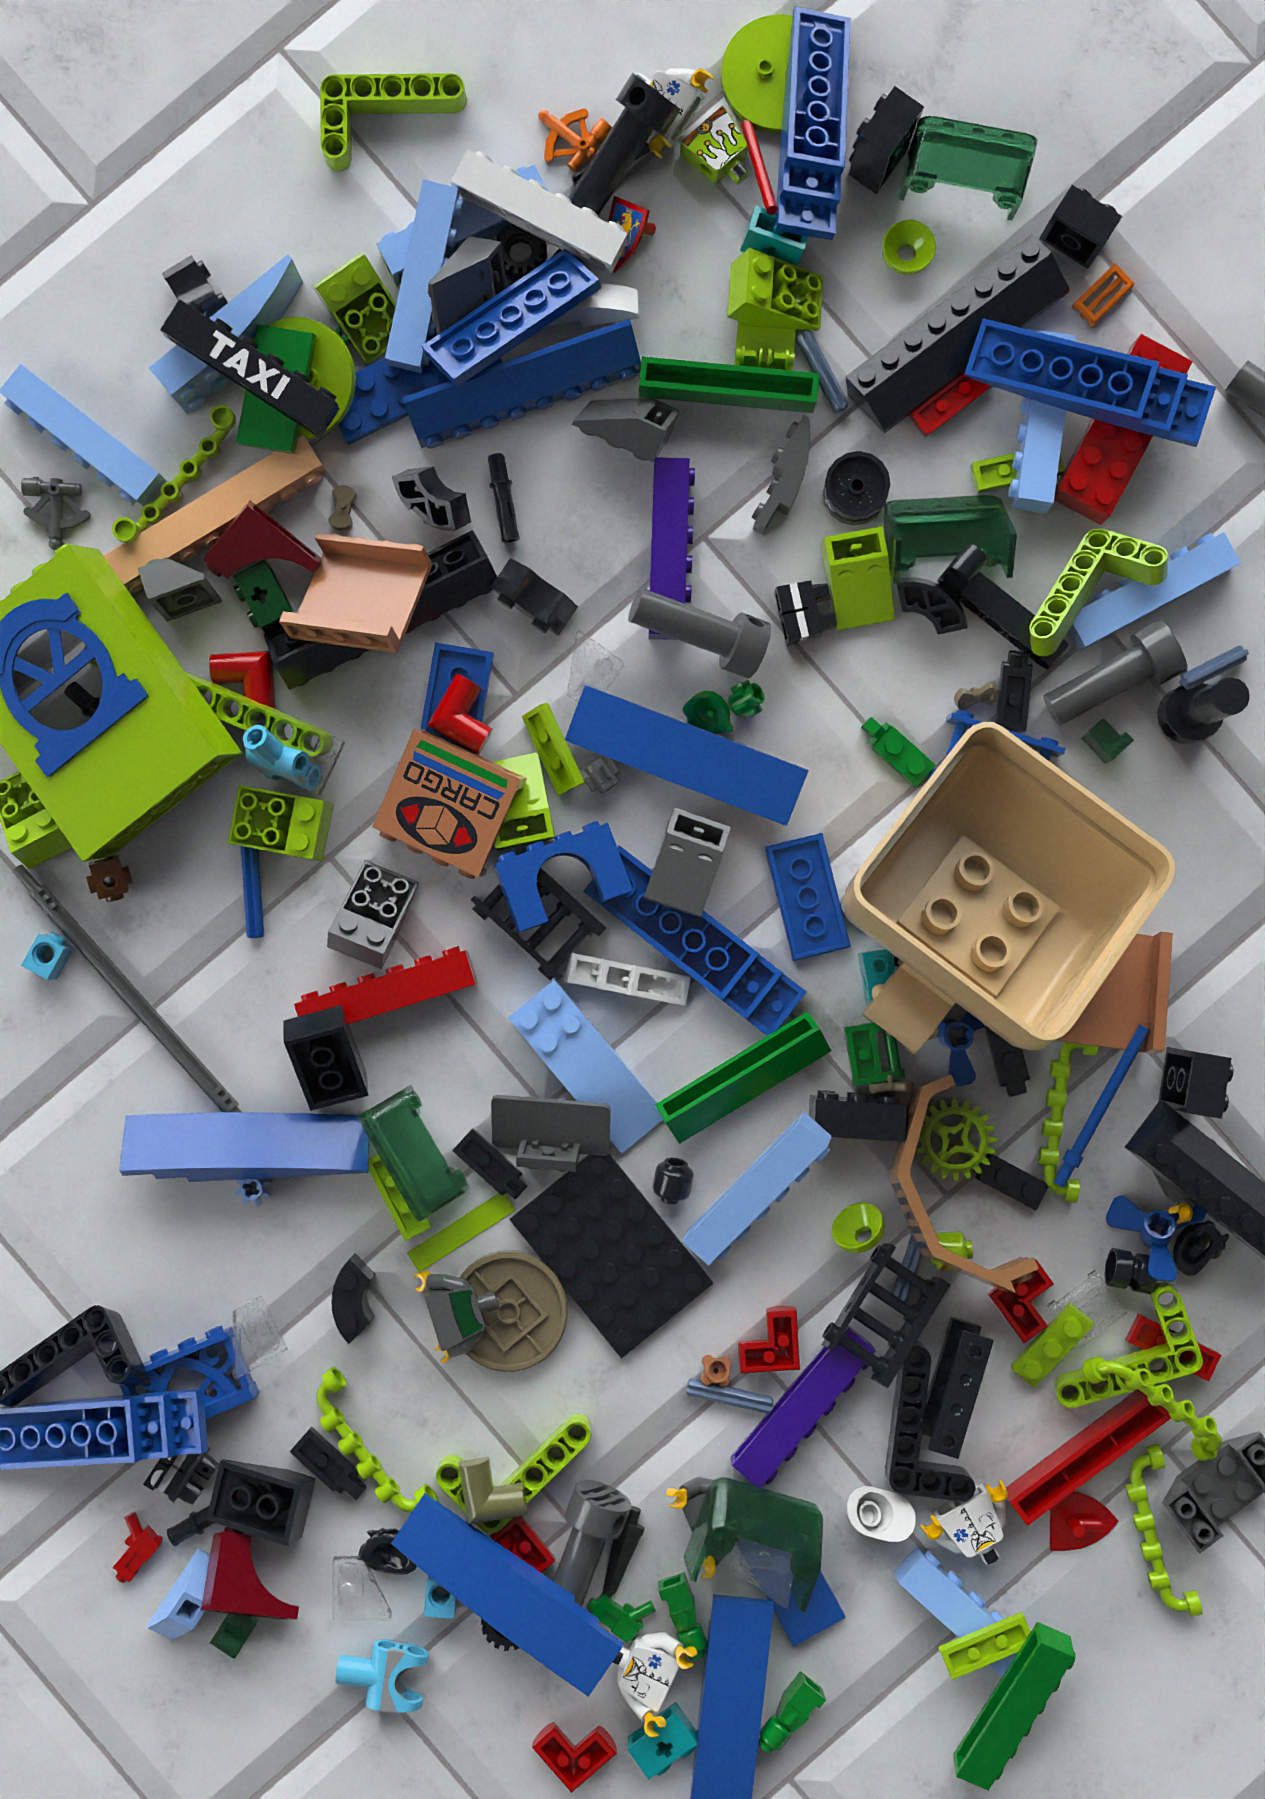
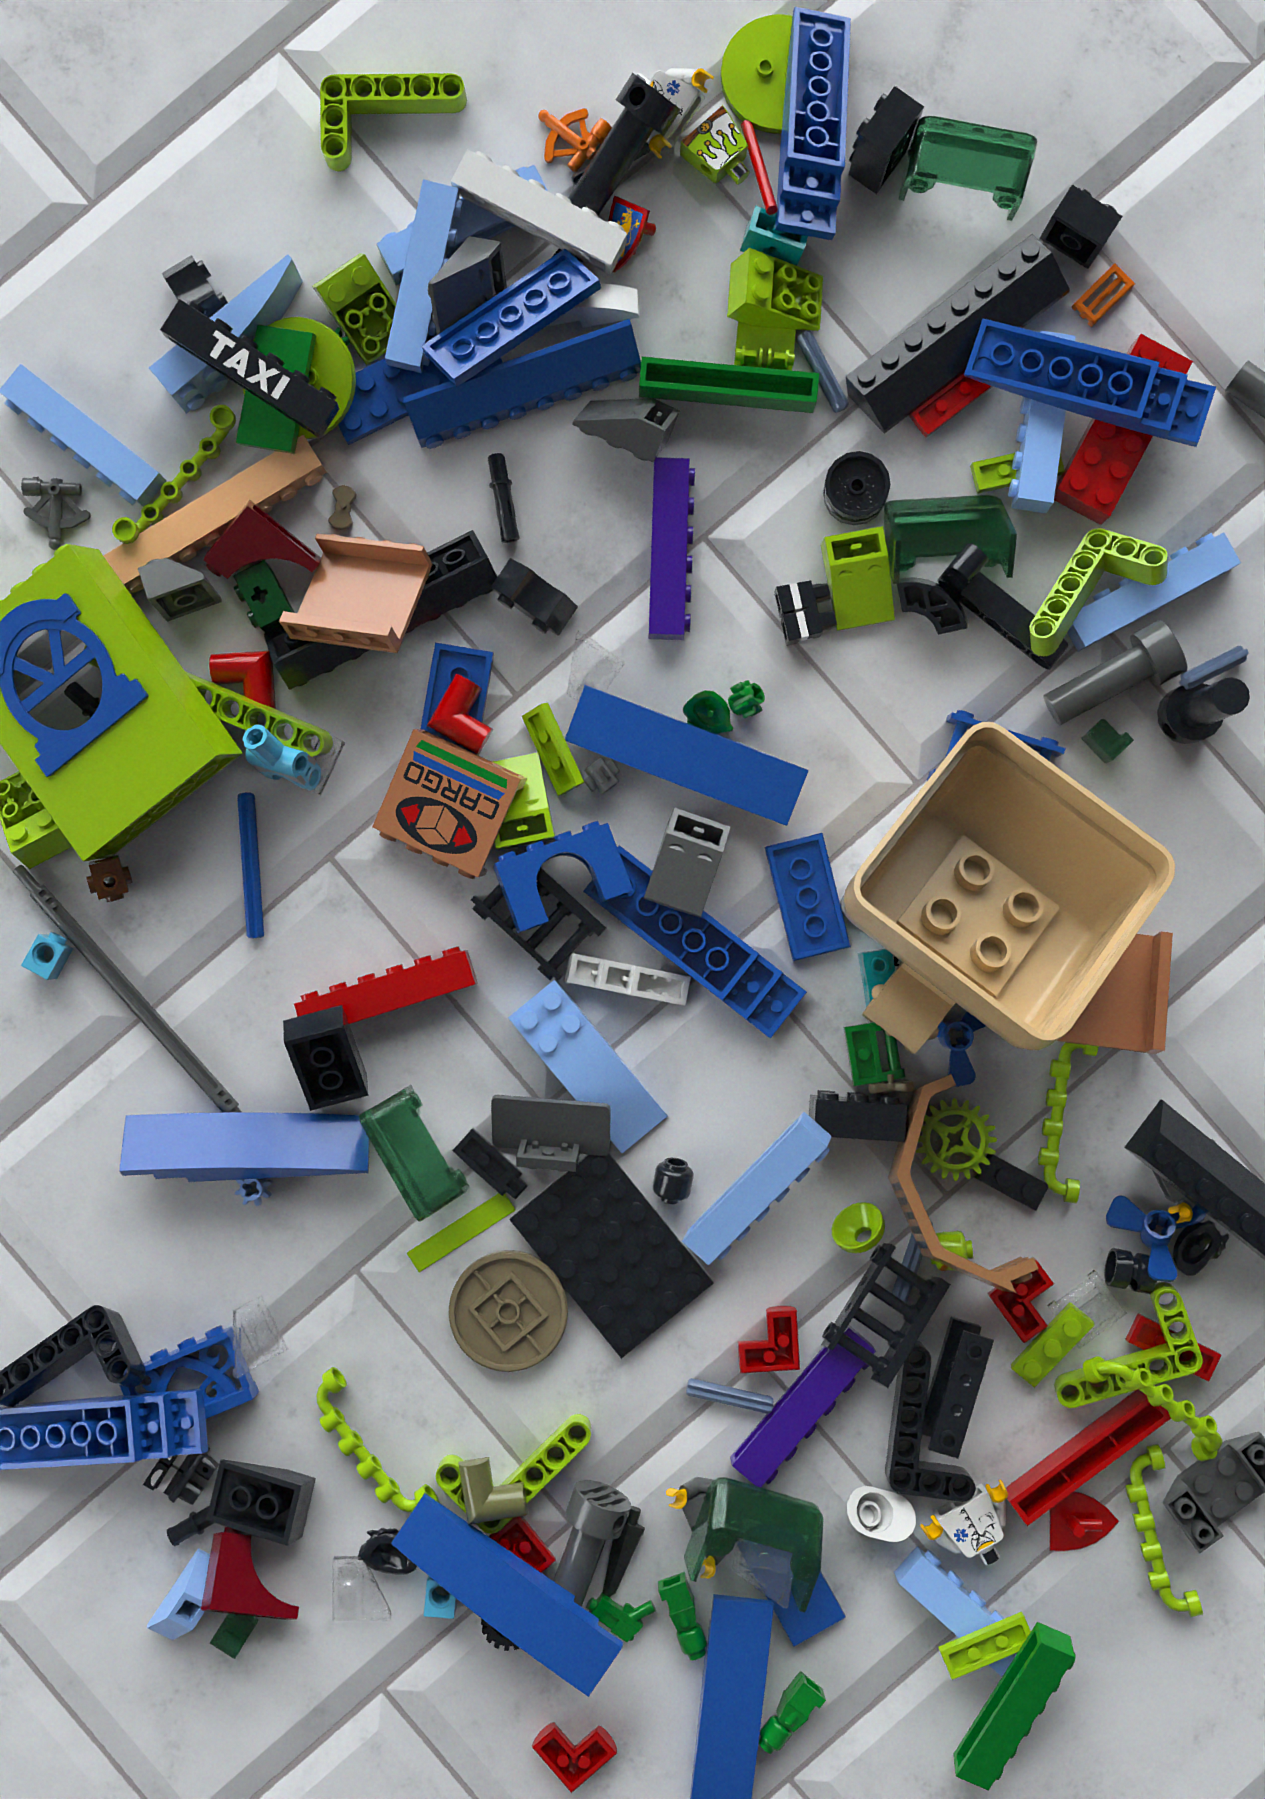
red piece [112,1512,163,1583] -> none
lime slope [227,785,334,862] -> none
black hinge [290,1426,367,1500] -> none
dark grey slope [327,860,419,970] -> none
black brick [331,1253,375,1344] -> none
medium azure connector [335,1639,429,1713] -> none
lime plate [369,1147,433,1241] -> none
black brick [392,466,471,531] -> none
dark grey torso [414,1271,500,1363] -> none
black tyre [496,224,547,281] -> none
white torso [612,1632,697,1737] -> none
teal brick [627,1702,698,1780] -> none
dark grey piece [628,587,771,678] -> none
green brick [655,1011,831,1144] -> none
nougat plate [700,1355,731,1387] -> none
dark grey slope [751,415,810,535] -> none
green hinge [861,717,936,787] -> none
lime piece [882,219,936,275] -> none
dark tan piece [954,682,999,711] -> none
black hinge [984,1026,1030,1097] -> none
black hinge [995,650,1033,732] -> none
blue bar [1053,1024,1150,1187] -> none
black brick [1158,1047,1234,1119] -> none

